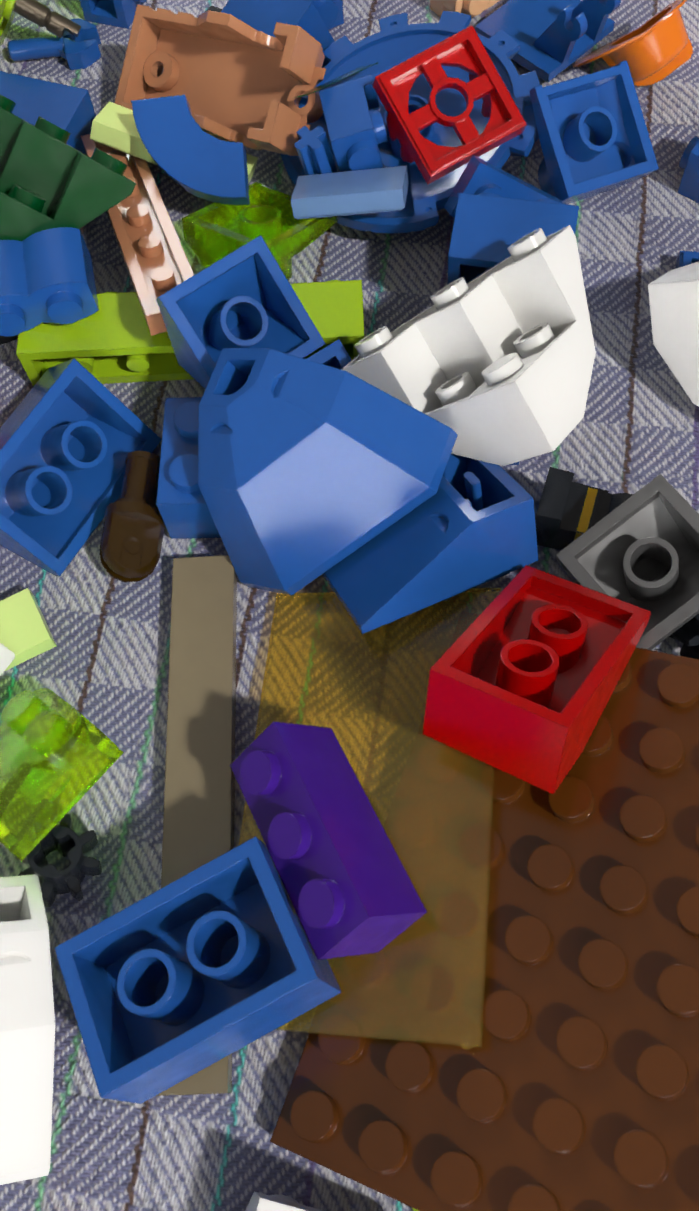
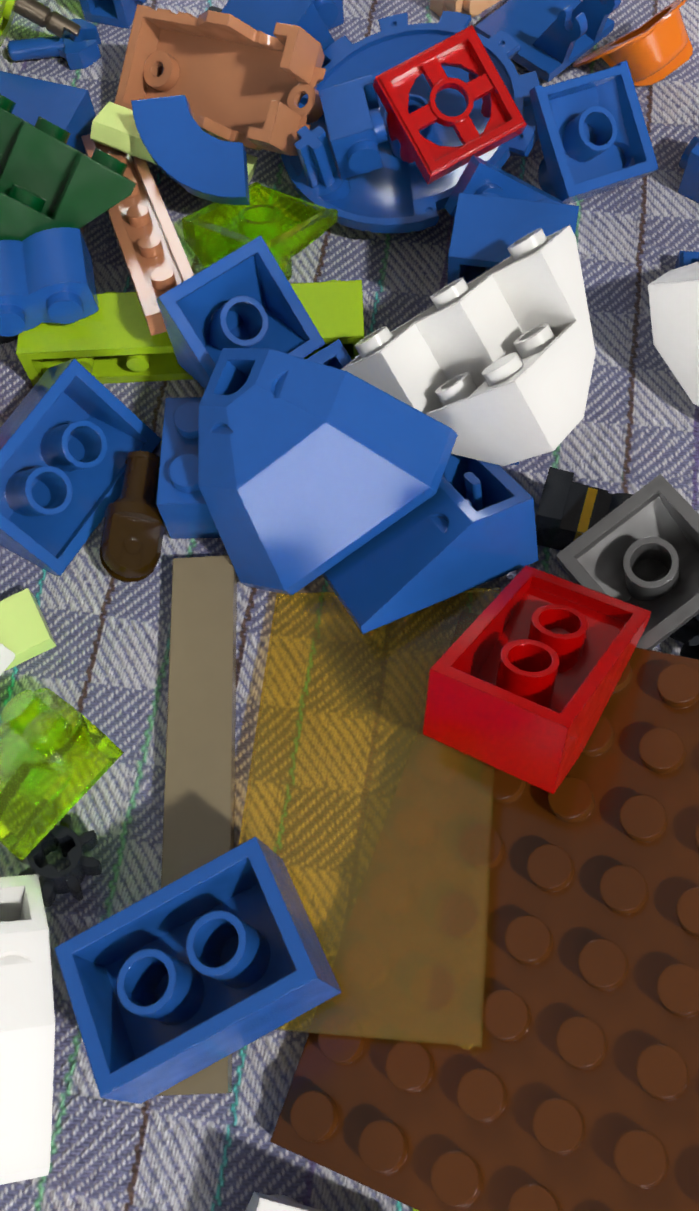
dark purple brick [230,721,427,960] -> none
medium blue tile [290,166,409,220] -> none
sticker [293,63,377,99] -> none

